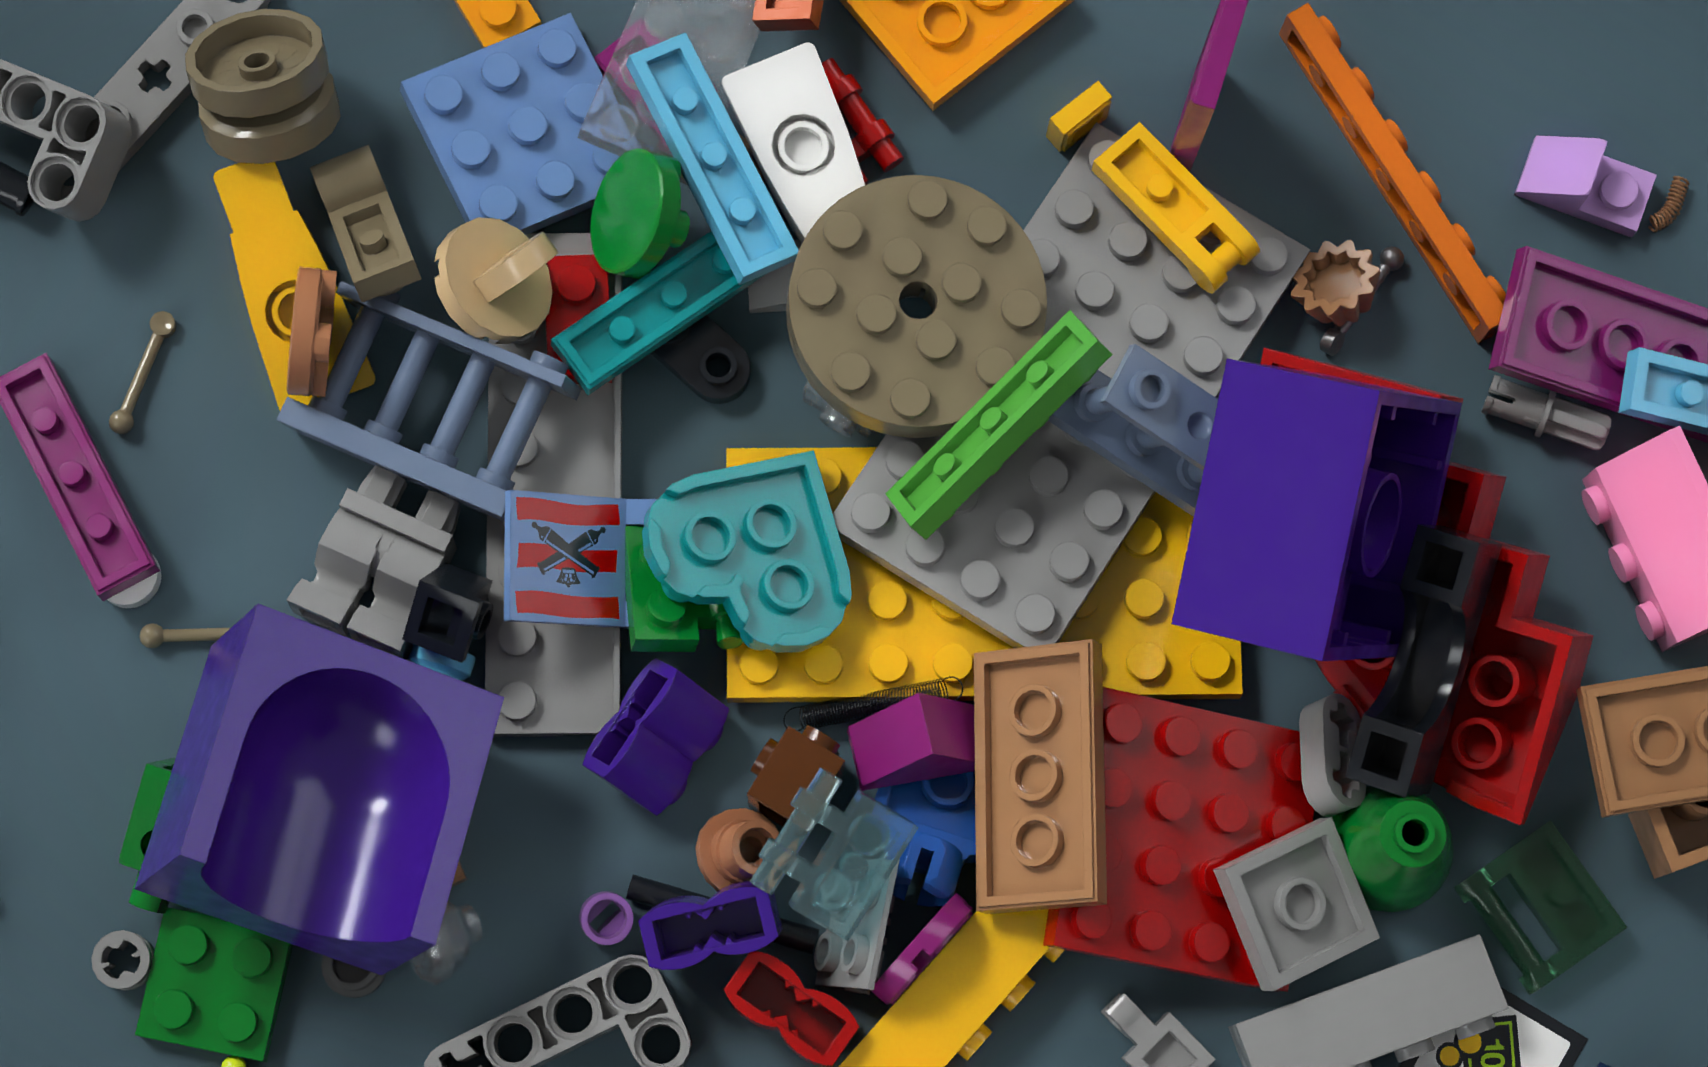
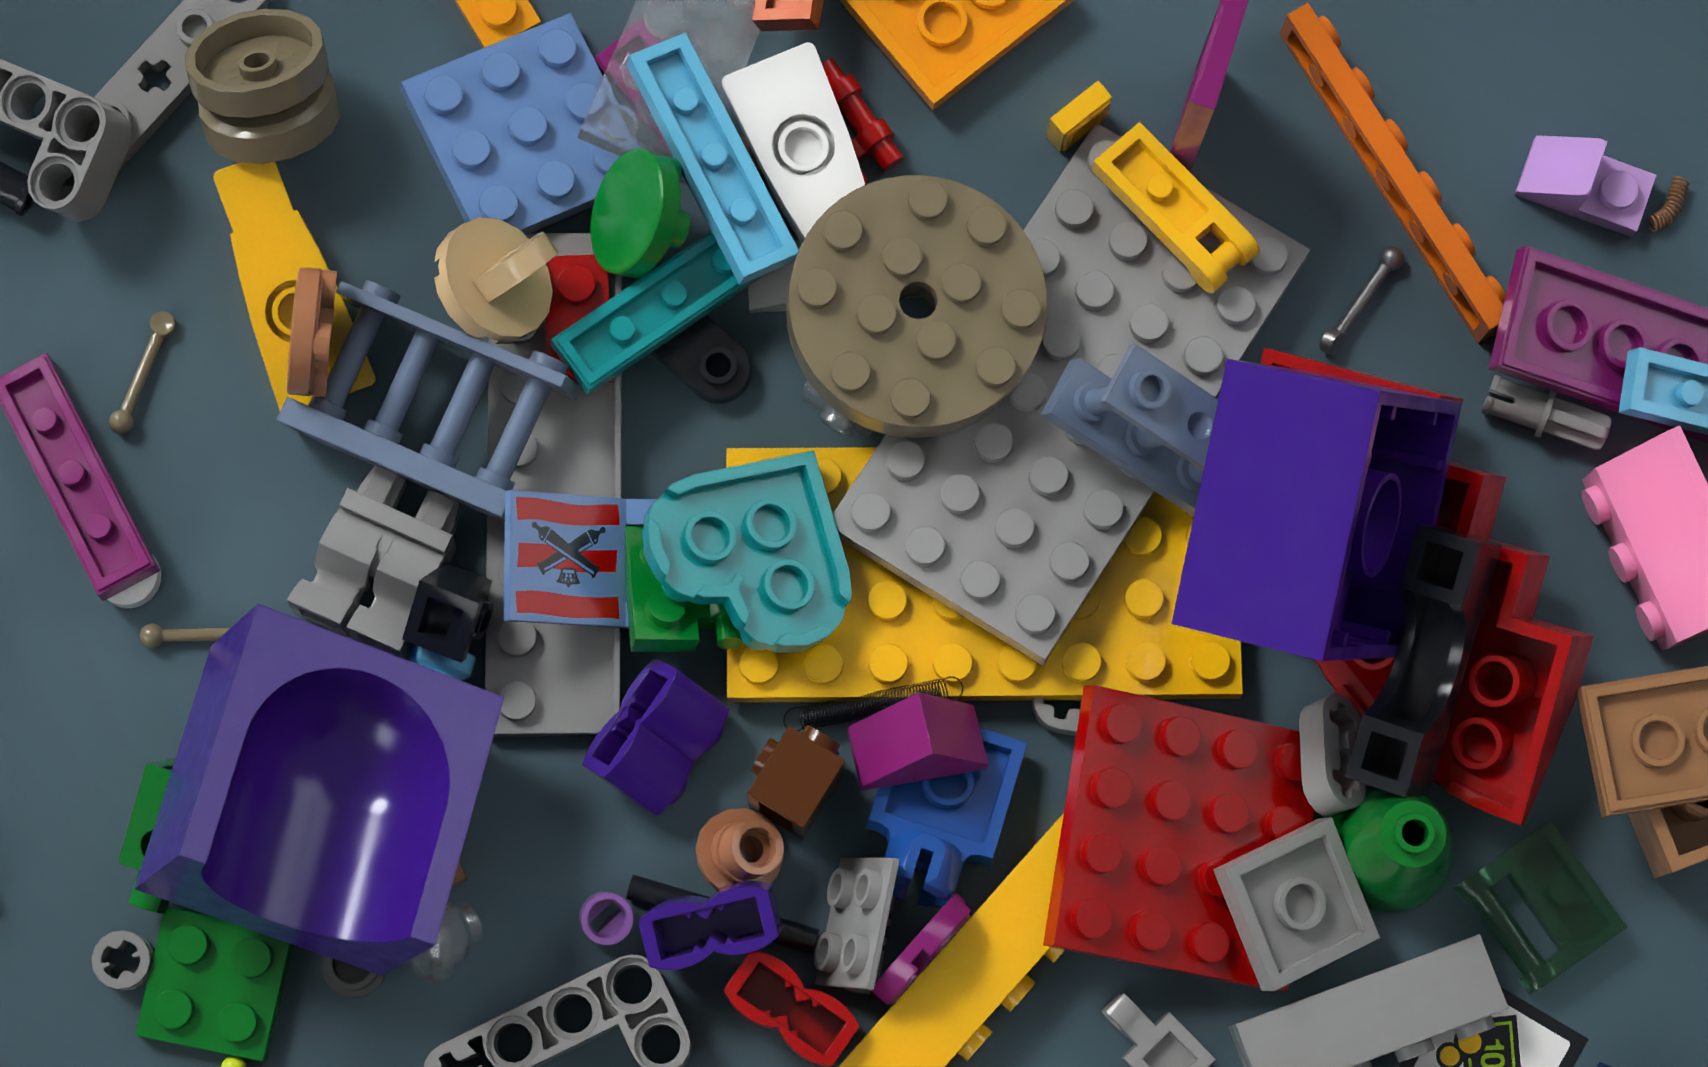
dark tan plate [310,144,422,302] -> none
clear light blue plate [750,767,918,941] -> none
bright green plate [885,310,1113,540] -> none
medium nougat tile [974,639,1107,914] -> none
medium nougat piece [1291,239,1380,327] -> none

